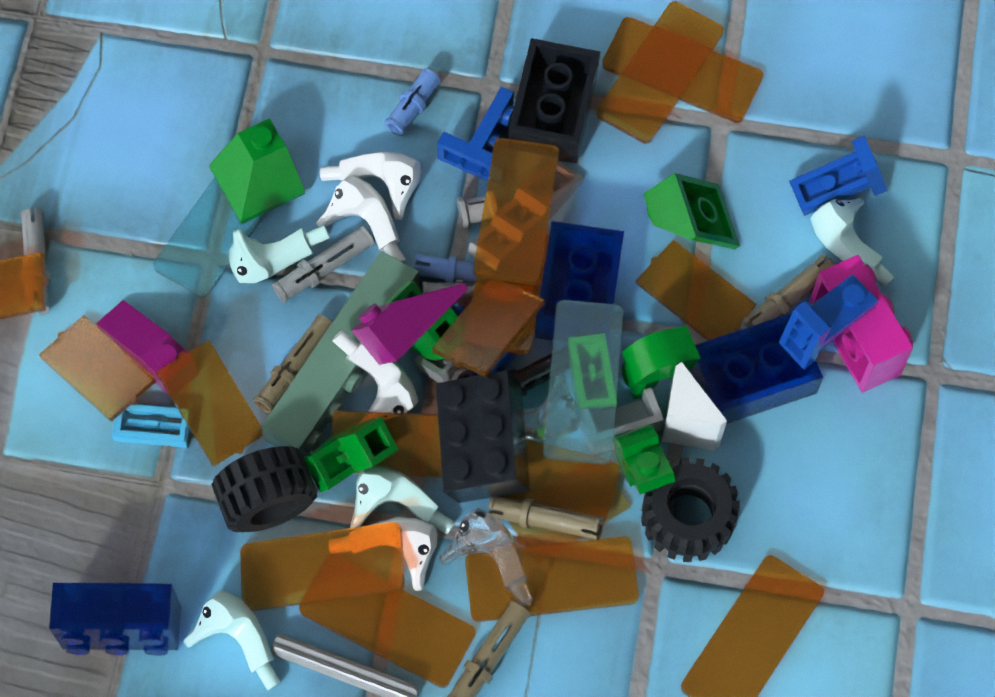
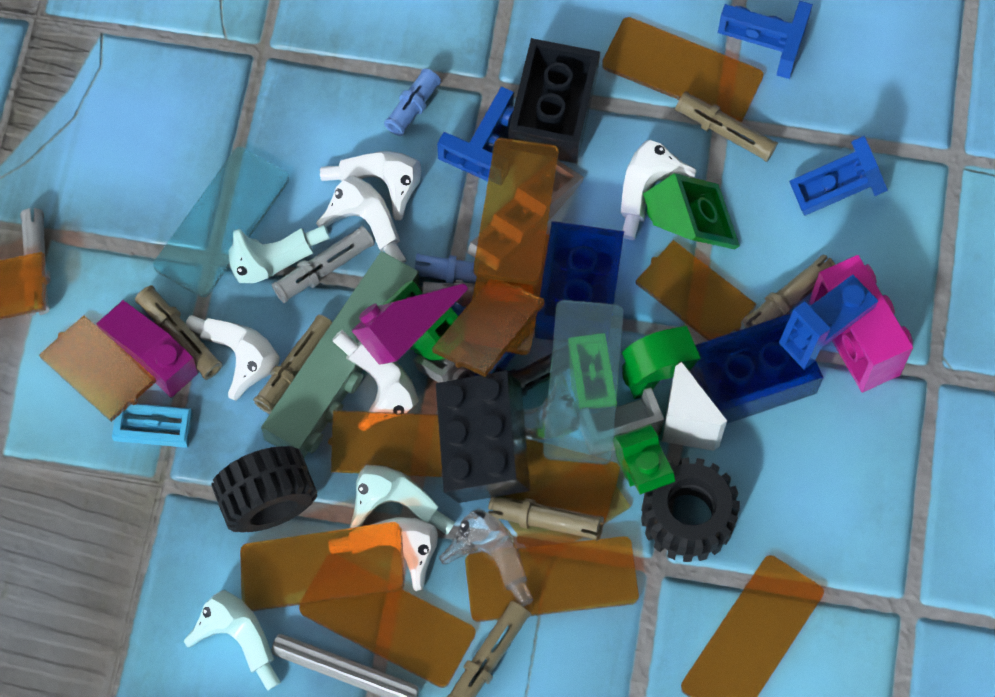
clear blue brick [49,583,181,656] -> none
clear orange piece [156,340,263,467] -> none
green slope [209,118,305,225] -> none
green brick [303,417,399,492] -> none
light grey bush [457,191,498,229] -> none
clear orange piece [597,1,724,144] -> none
light aqua animal [810,197,894,287] -> none
none -> dark tan pin [135,285,223,380]
none -> white animal [186,315,280,401]
none -> white animal [621,140,696,240]
none -> dark tan pin [675,91,778,162]
none -> blue bracket [717,0,813,79]

